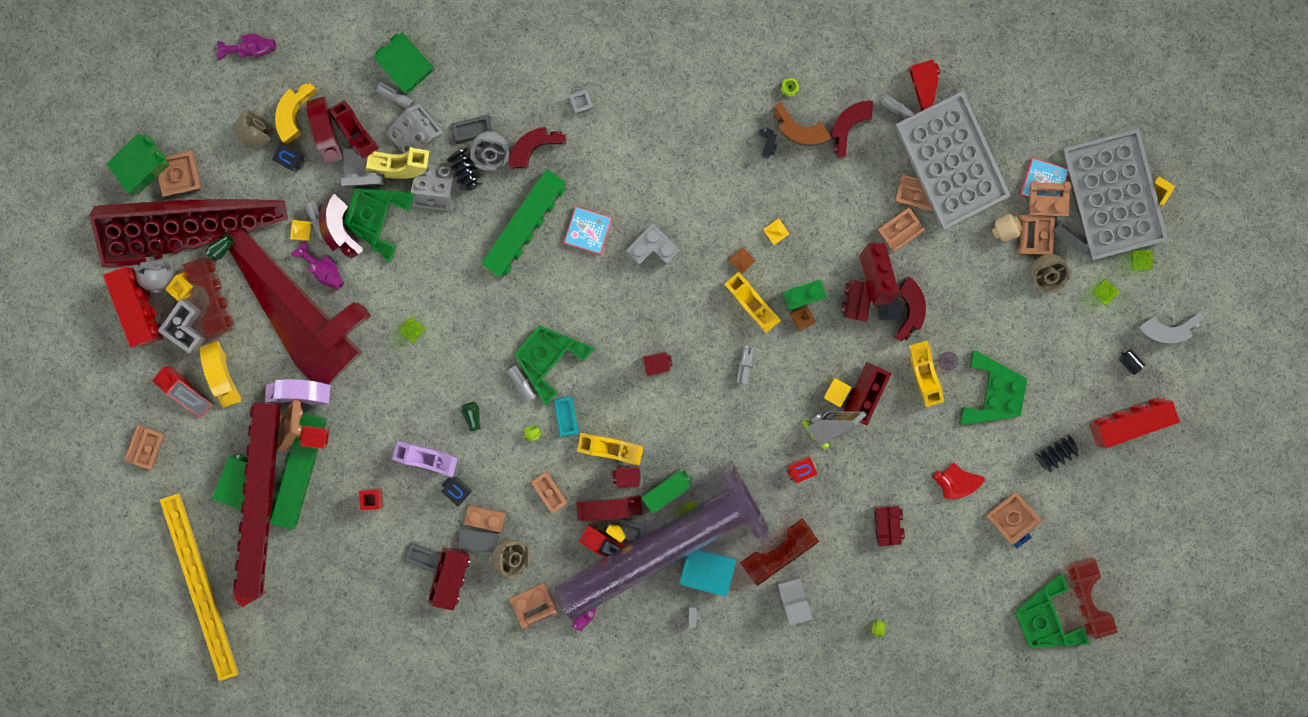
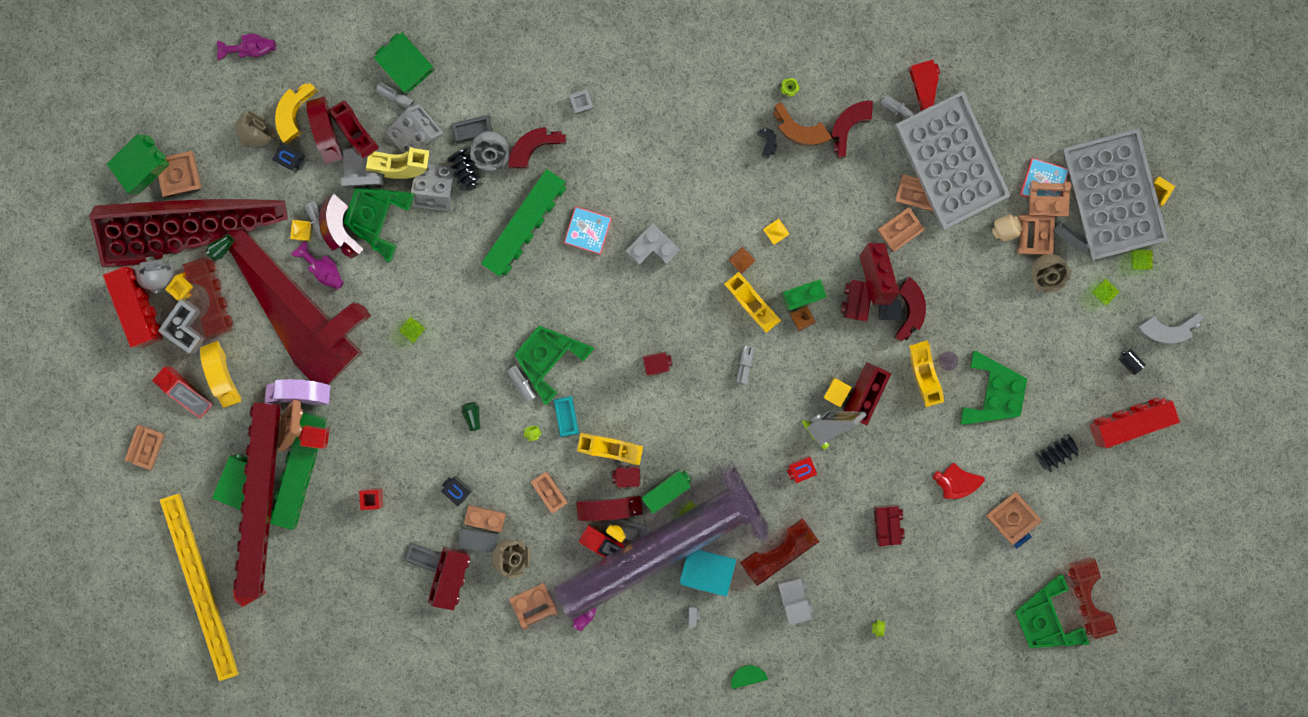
lavender arch [392,441,458,477] -> none
none -> green tile [731,664,768,689]

